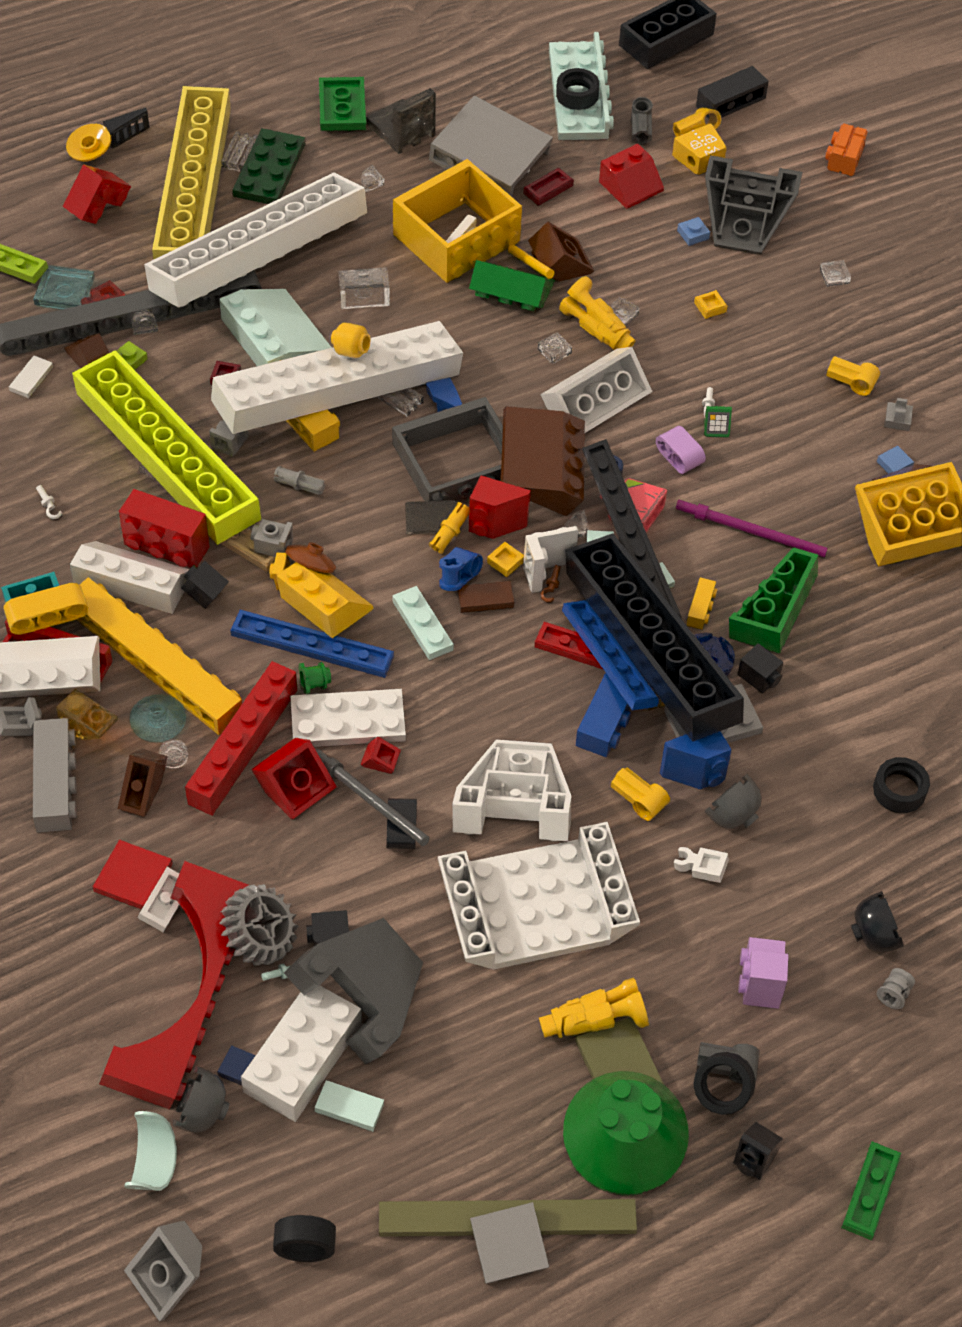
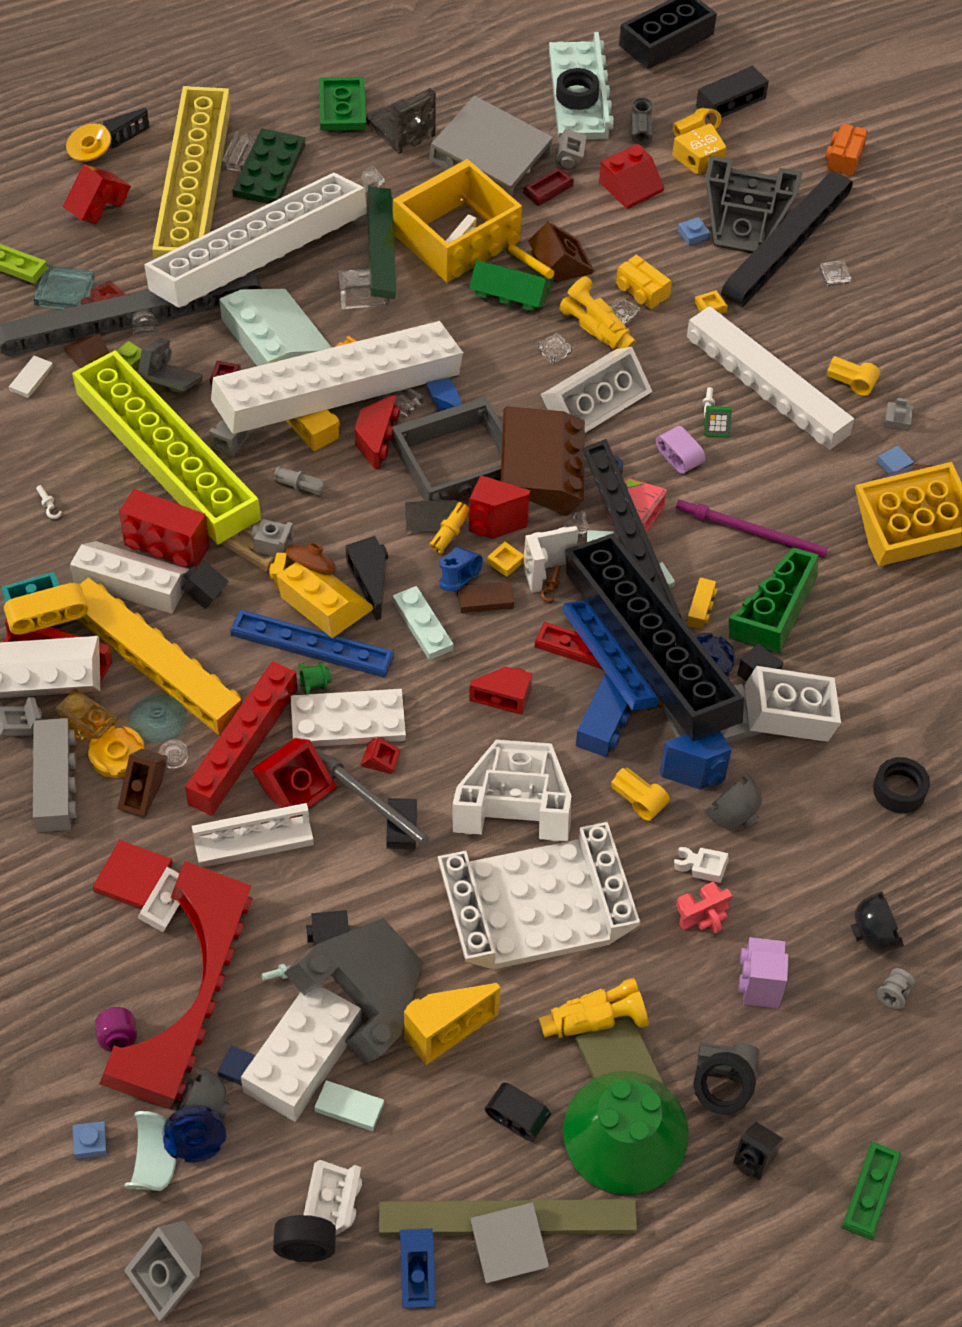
light grey gear [219,884,299,966] -> none
yellow head [331,323,371,358] -> none
none -> medium blue plate [73,1121,107,1160]
none -> yellow tile [88,726,145,778]
none -> magenta head [95,1007,137,1052]
none -> dark grey bracket [138,338,203,393]
none -> clear blue tile [162,1106,227,1163]
none -> white fence [192,803,314,867]
none -> white bracket [304,1160,362,1235]
none -> black slope [345,536,388,621]
none -> red slope [355,395,400,469]
none -> dark green tile [367,186,396,299]
none -> blue slope [400,1228,435,1308]
none -> yellow slope [404,983,501,1065]
none -> red slope [469,666,533,715]
none -> black beam [484,1082,551,1141]
none -> light grey brick [555,128,587,168]
none -> yellow brick [616,254,672,310]
none -> coral hips [676,882,732,933]
none -> white brick [687,306,854,450]
none -> black beam [721,171,853,307]
none -> white brick [745,666,841,742]

